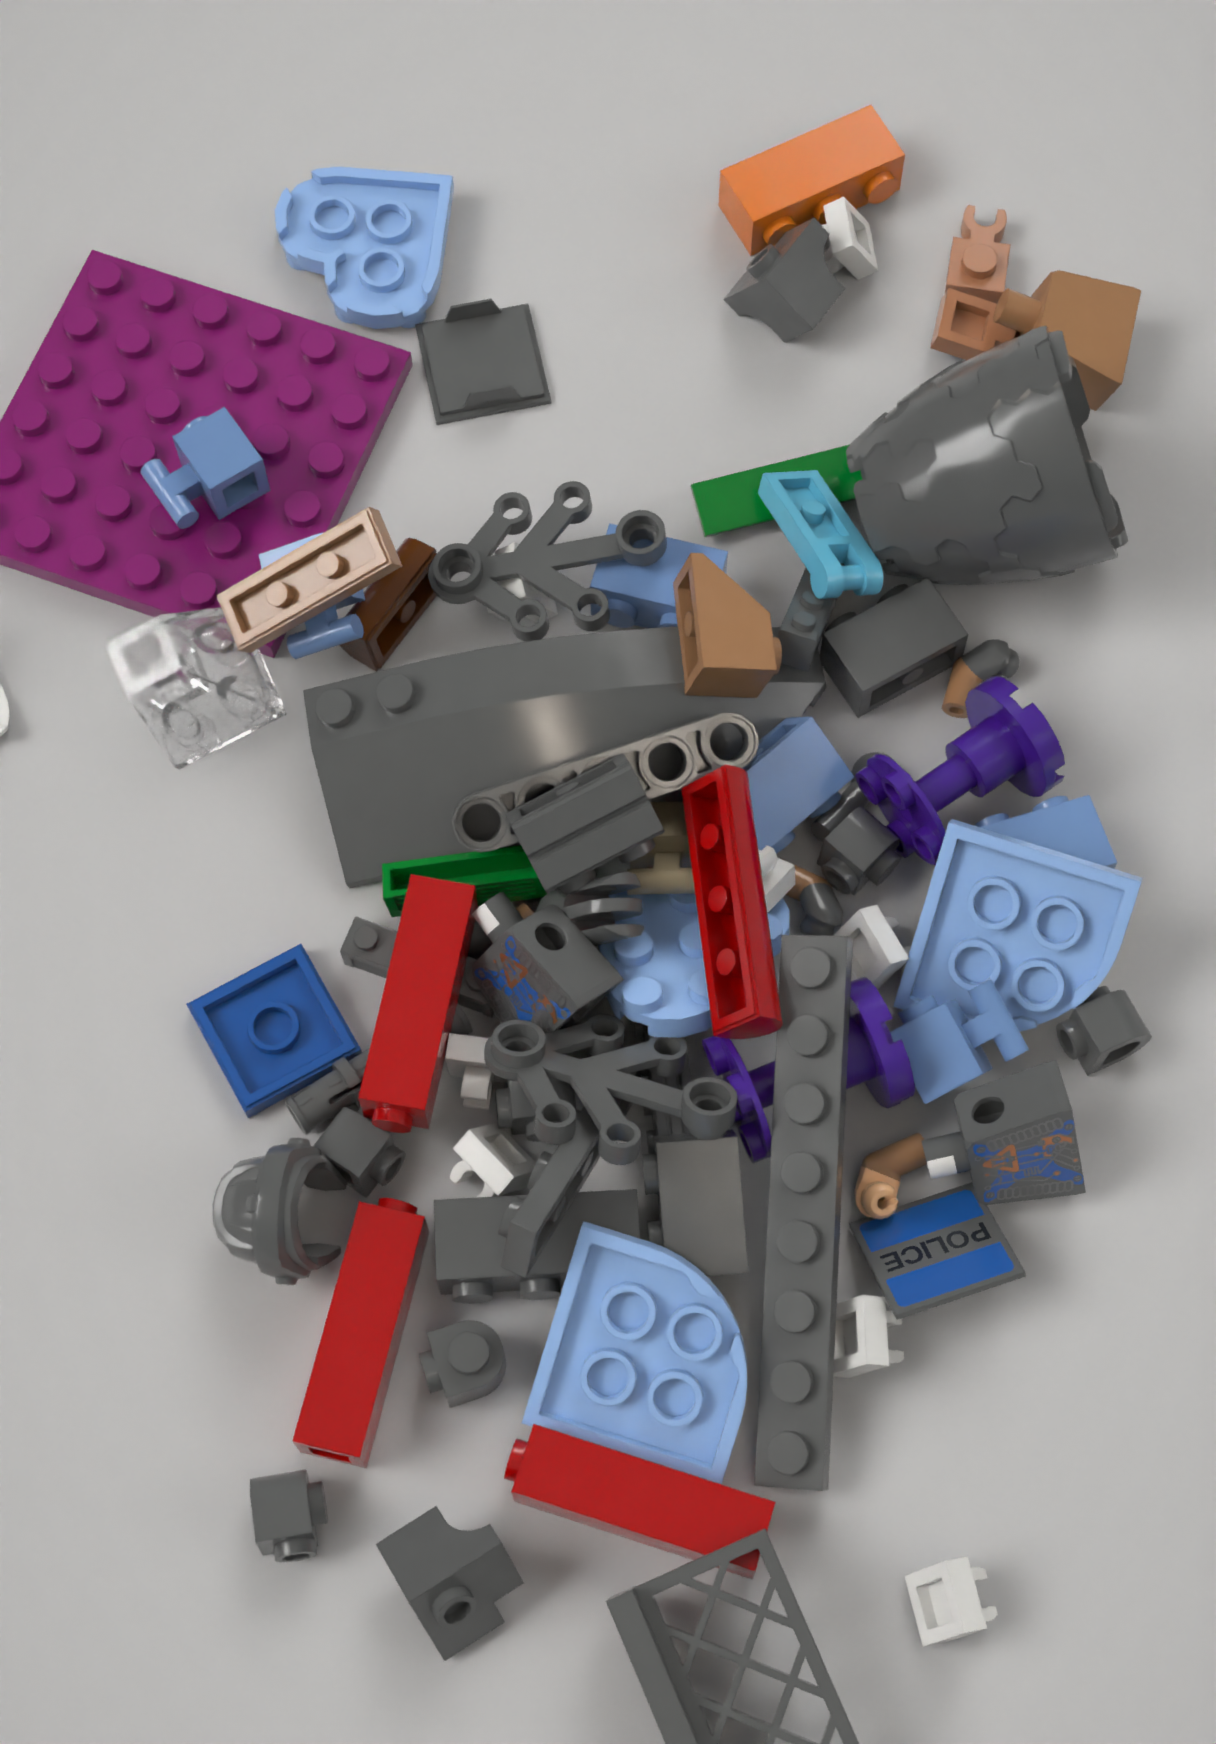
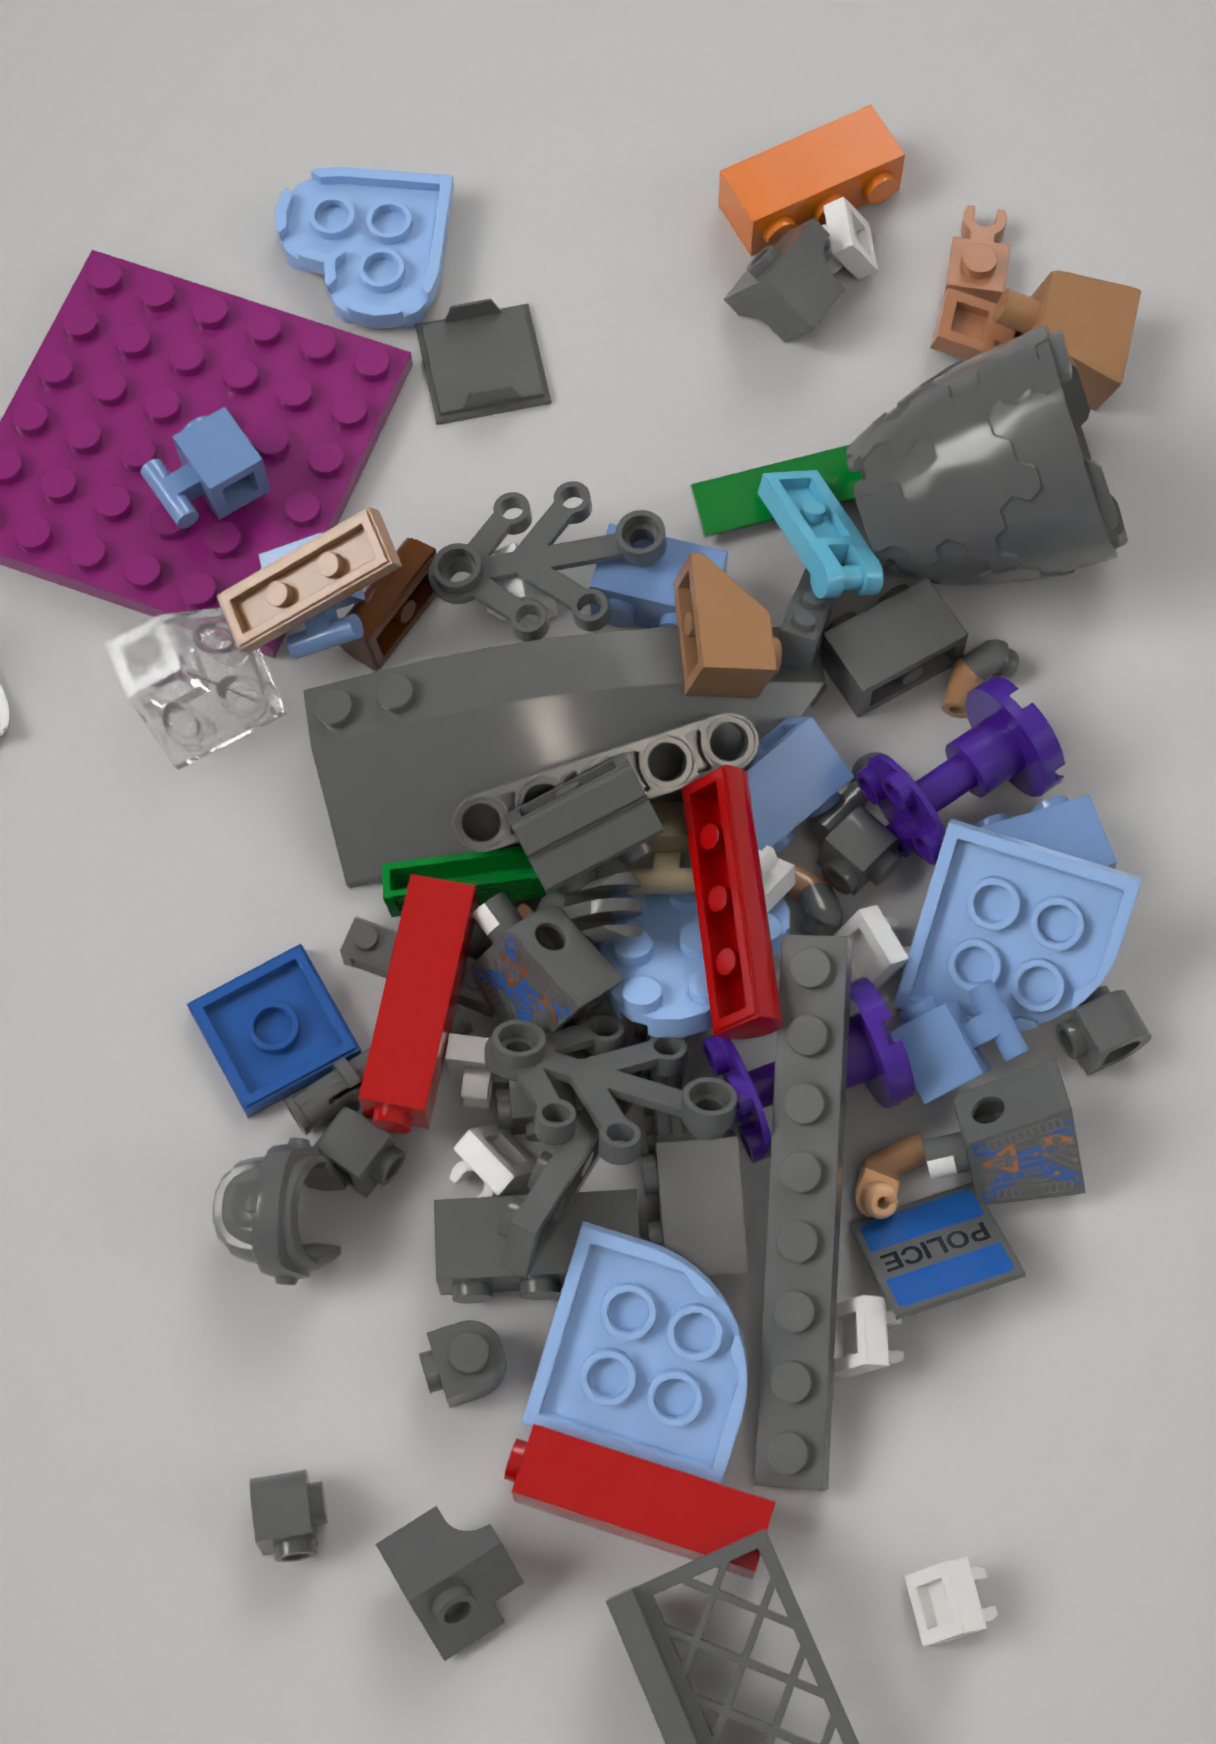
red brick [292,1198,430,1469] -> none

